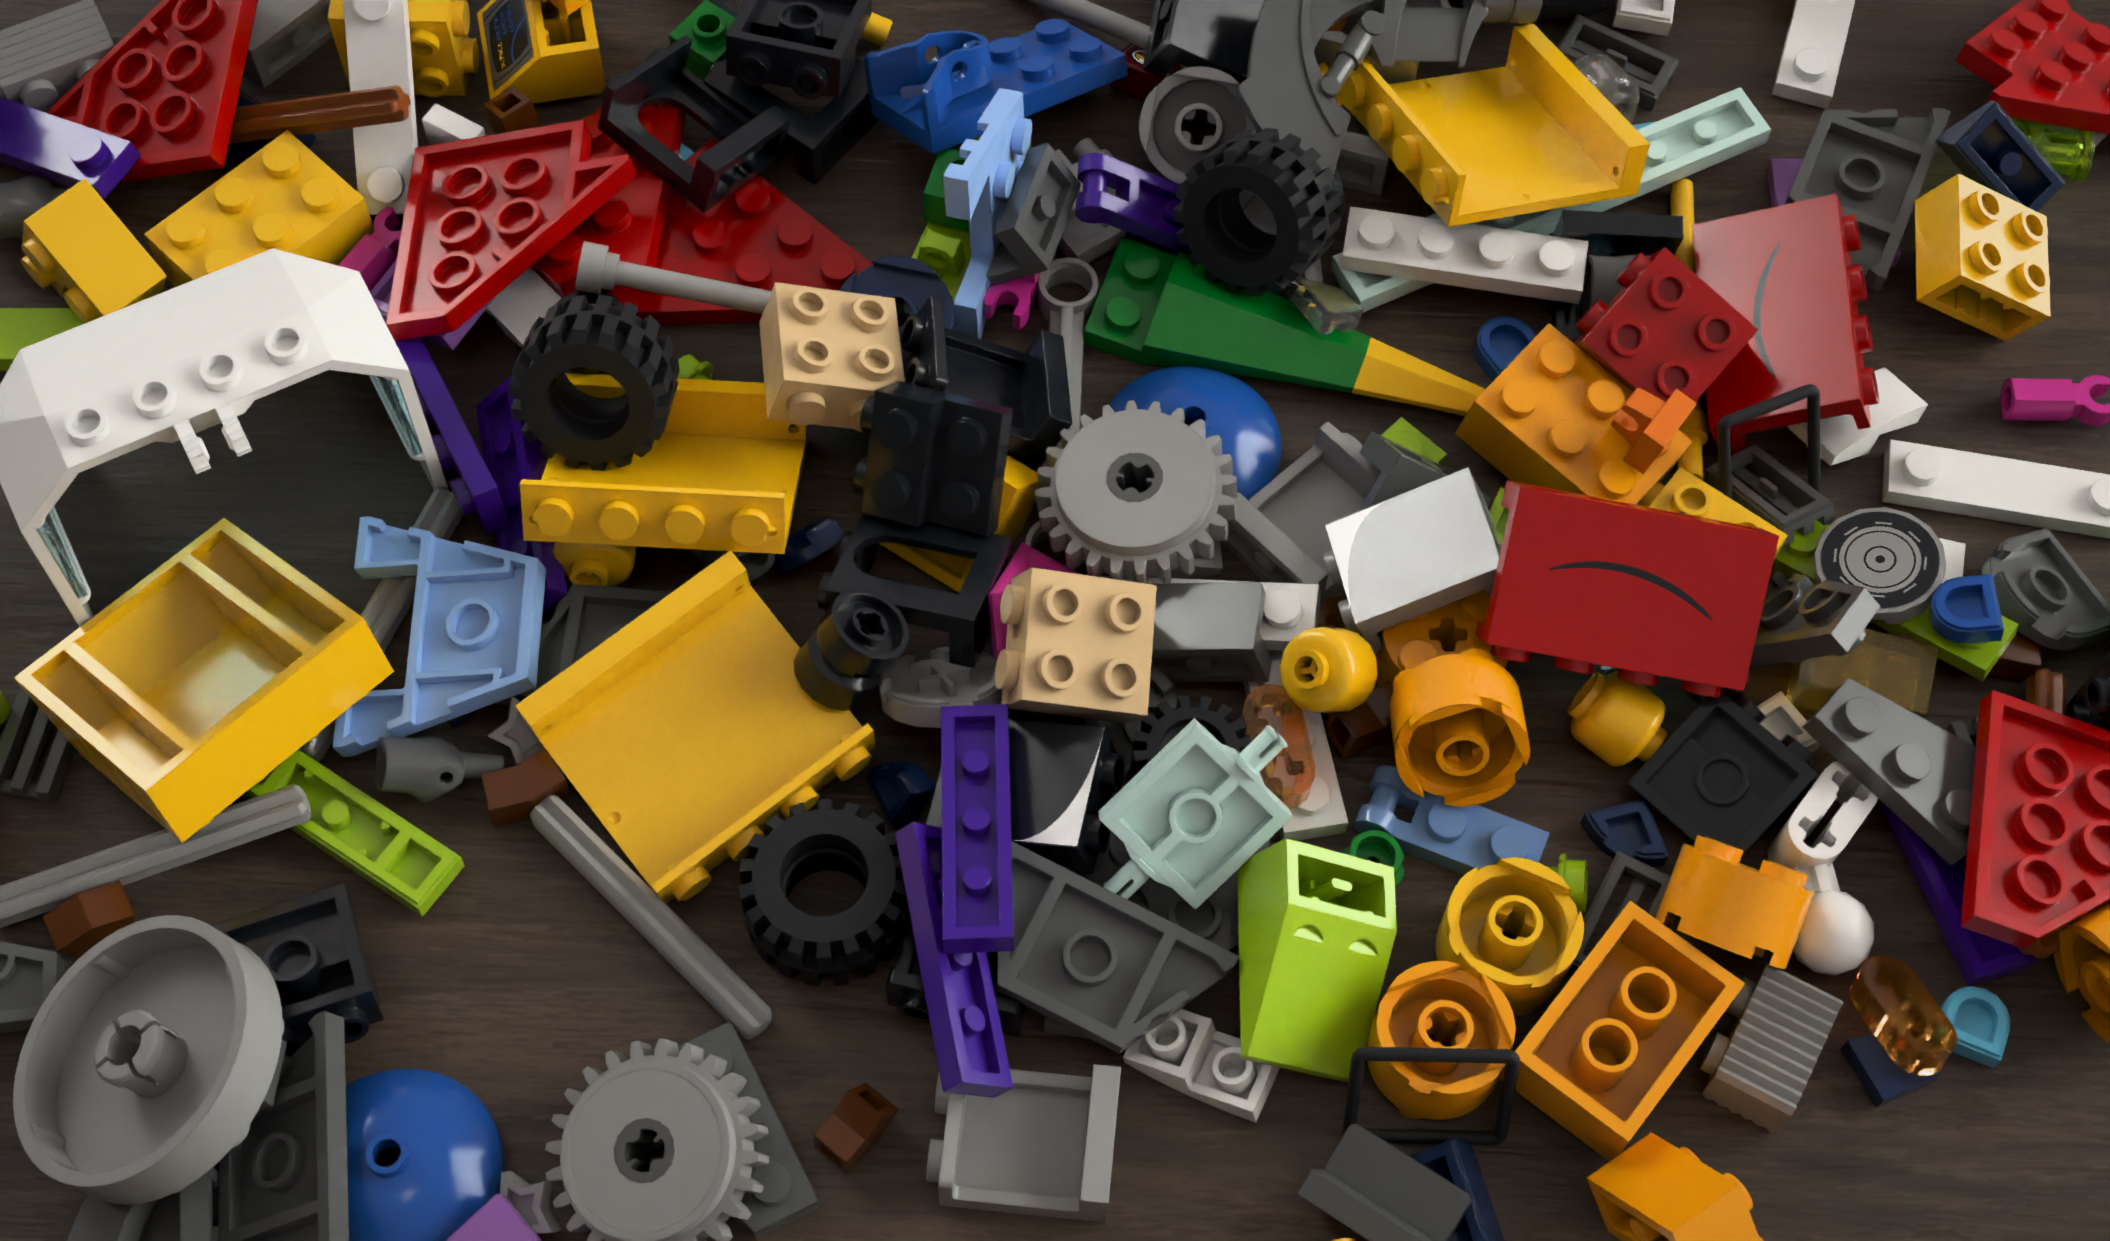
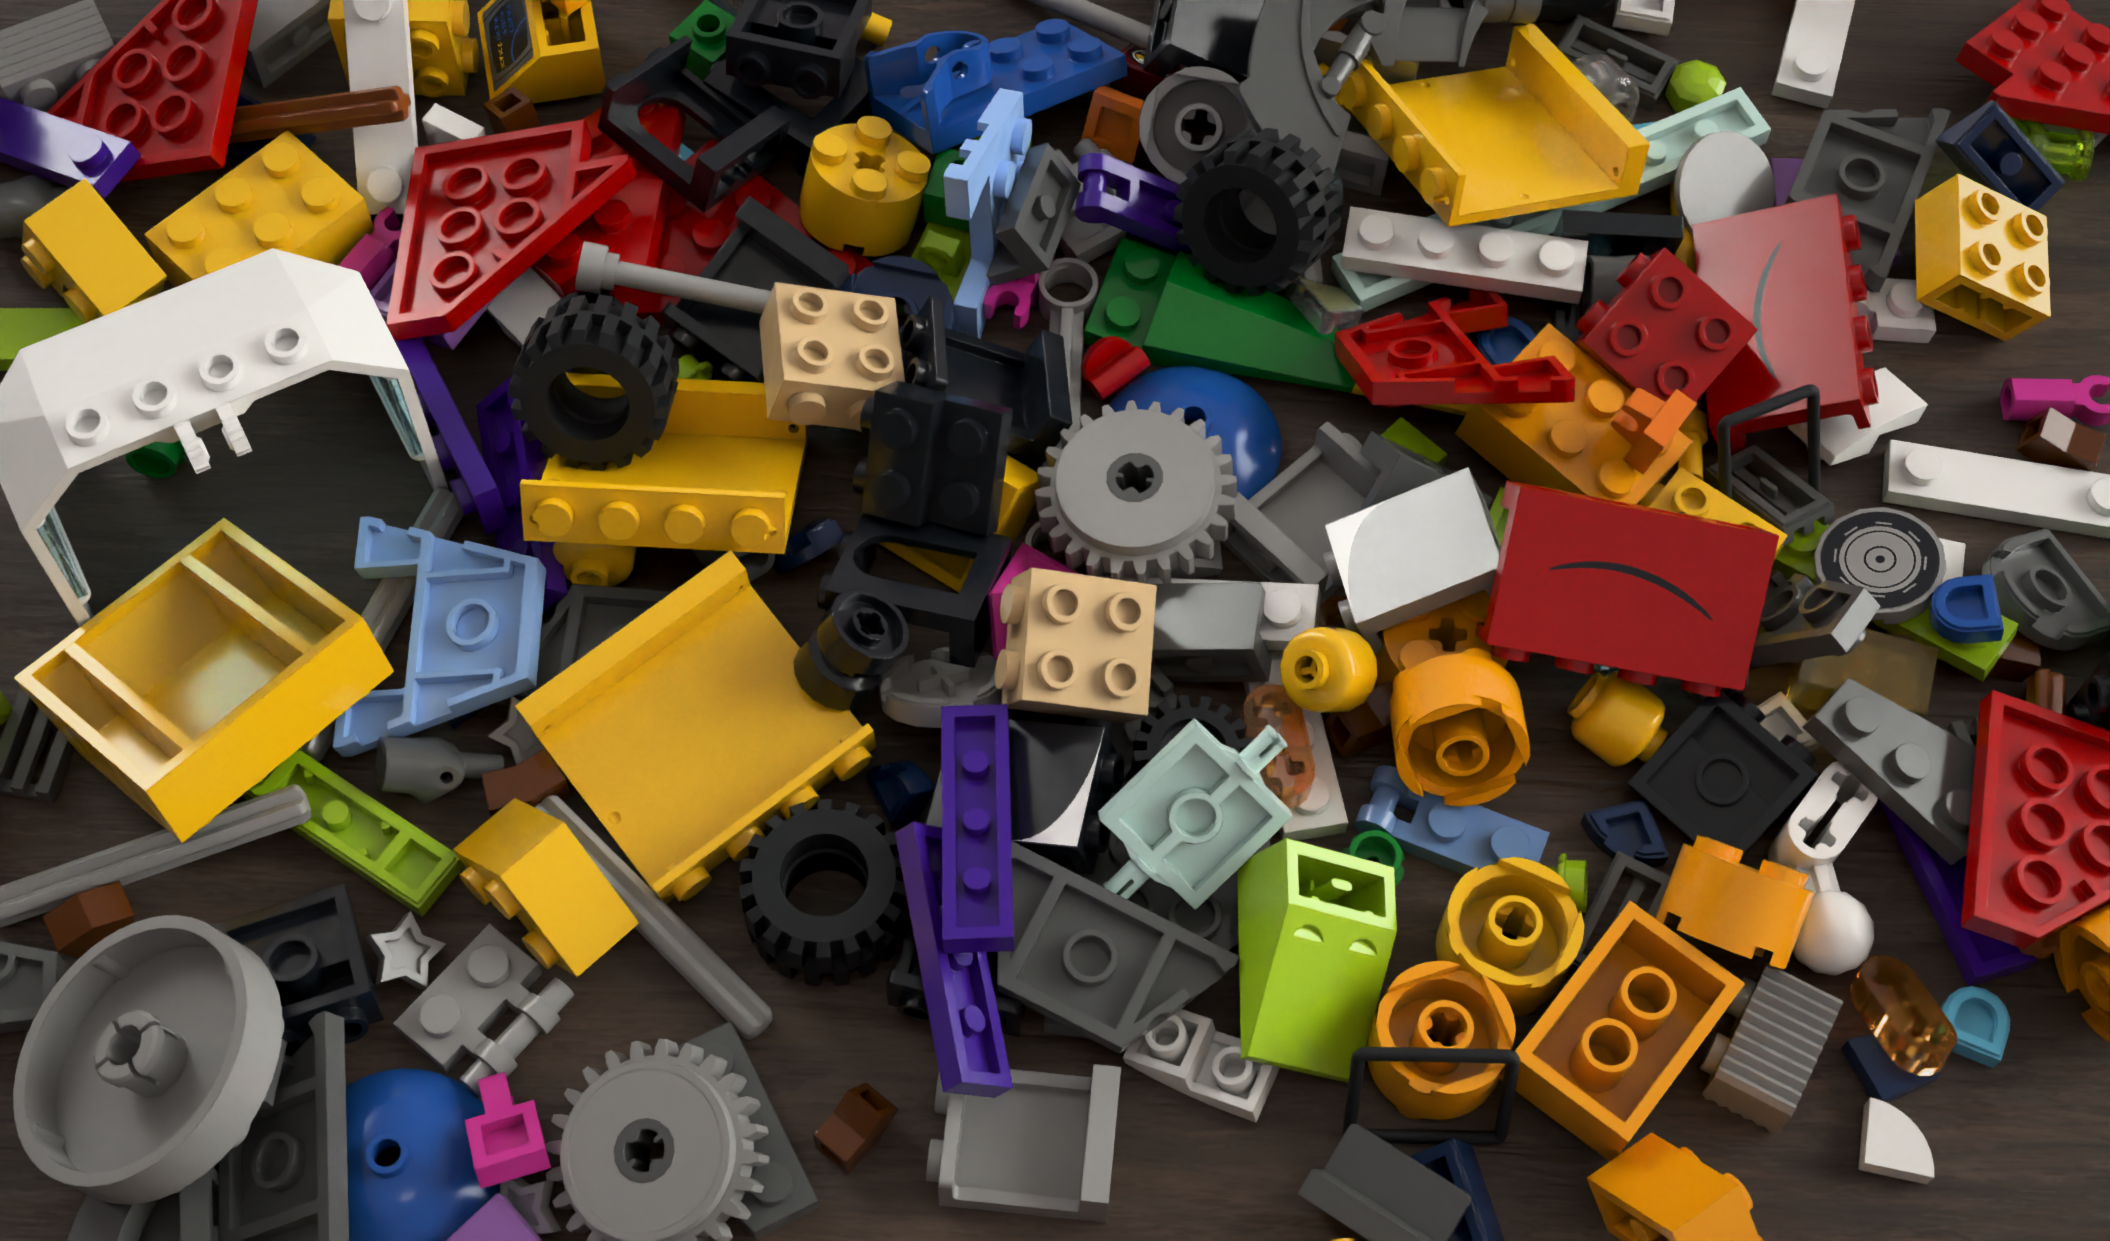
none -> green plate [126,440,186,478]
none -> light grey piece [365,911,446,990]
none -> light grey plate [393,924,574,1098]
none -> yellow brick [452,798,639,977]
none -> dark pink plate [464,1072,551,1189]
none -> black panel [662,196,849,383]
none -> yellow brick [799,116,931,257]
none -> orange tile [1081,86,1145,164]
none -> red plate [1081,336,1151,401]
none -> red wing [1335,288,1575,407]
none -> lime tile [1665,59,1726,113]
none -> light grey piece [1674,131,1775,236]
none -> white plate [1857,278,1936,343]
none -> white tile [1858,1097,1934,1185]
none -> reddish brown piece [2016,407,2107,472]

